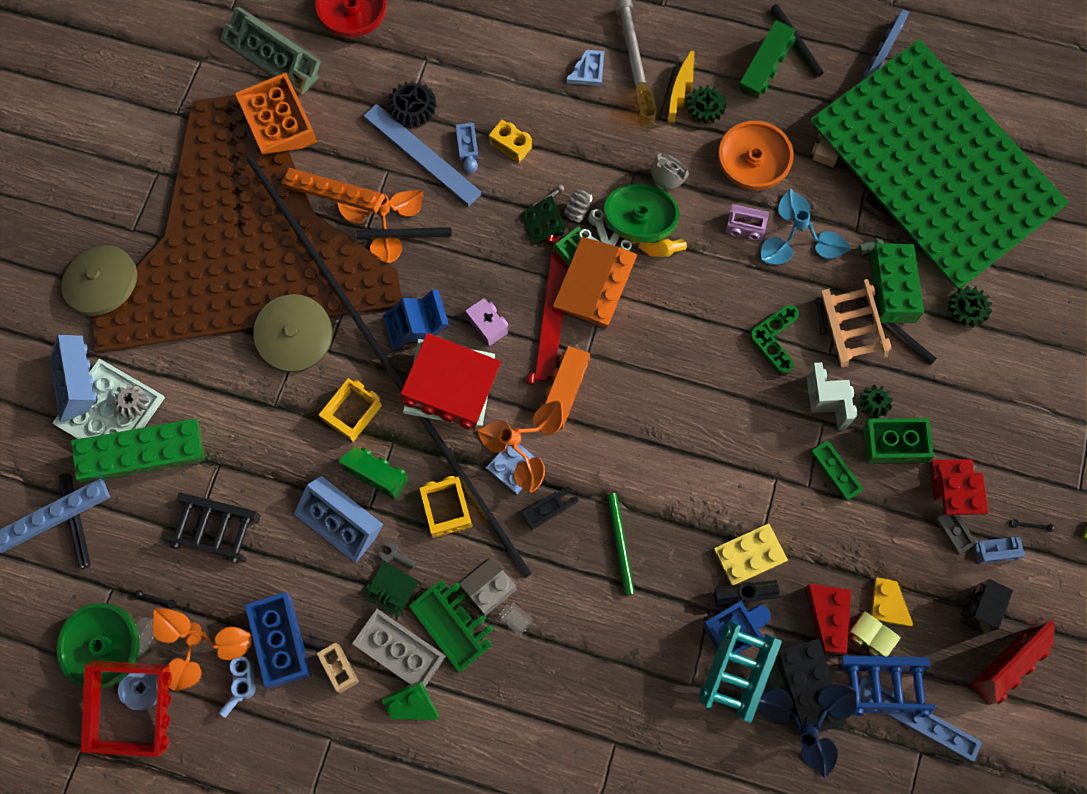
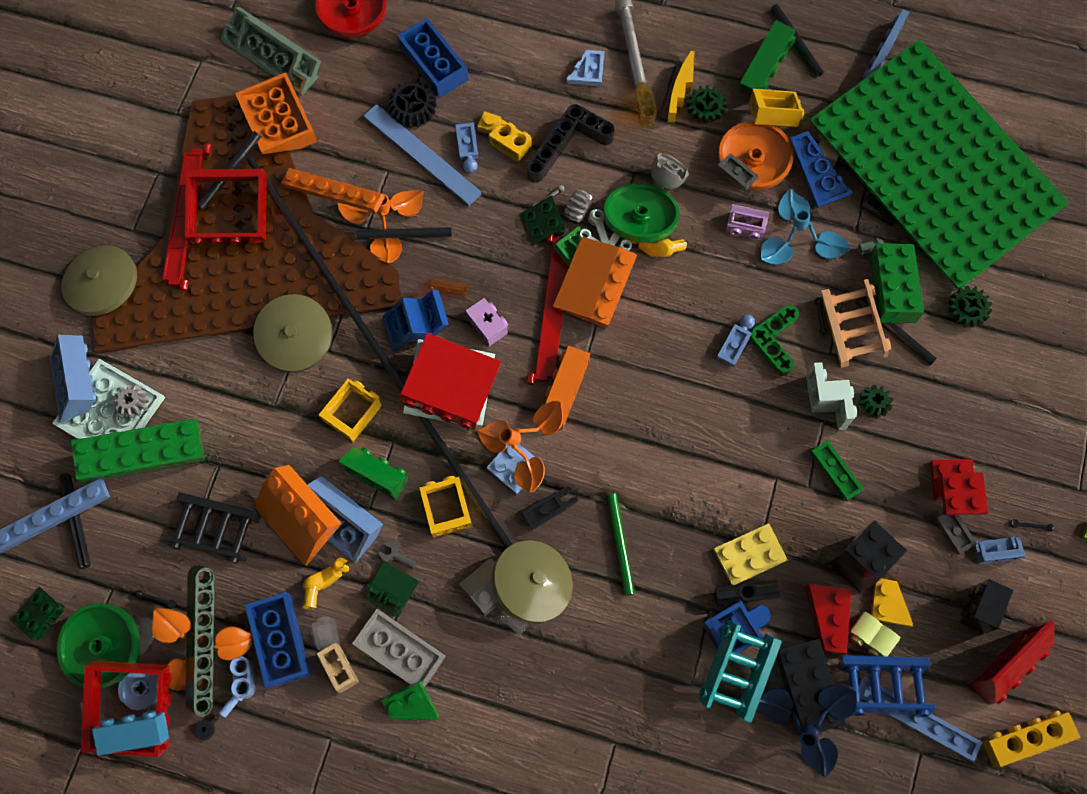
green hinge [409,579,494,673] -> none
green brick [863,418,934,464] -> none
none -> dark green hinge [12,586,65,641]
none -> dark azure brick [92,710,169,756]
none -> red piece [162,144,212,291]
none -> red window [185,169,267,244]
none -> dark green beam [186,565,214,716]
none -> black piece [194,714,219,740]
none -> black piece [197,131,262,210]
none -> orange slope [254,465,342,566]
none -> yellow arm [302,558,349,610]
none -> clear brick [312,616,341,651]
none -> blue brick [397,18,469,98]
none -> clear orange slope [429,277,471,296]
none -> yellow plate [478,111,501,134]
none -> olive dish [492,540,573,624]
none -> black beam [527,104,615,183]
none -> medium blue plate [716,314,755,367]
none -> dark grey plate [717,153,759,191]
none -> yellow window [749,89,804,127]
none -> blue wing [789,131,853,208]
none -> black brick [829,520,908,593]
none -> yellow brick [982,710,1080,767]

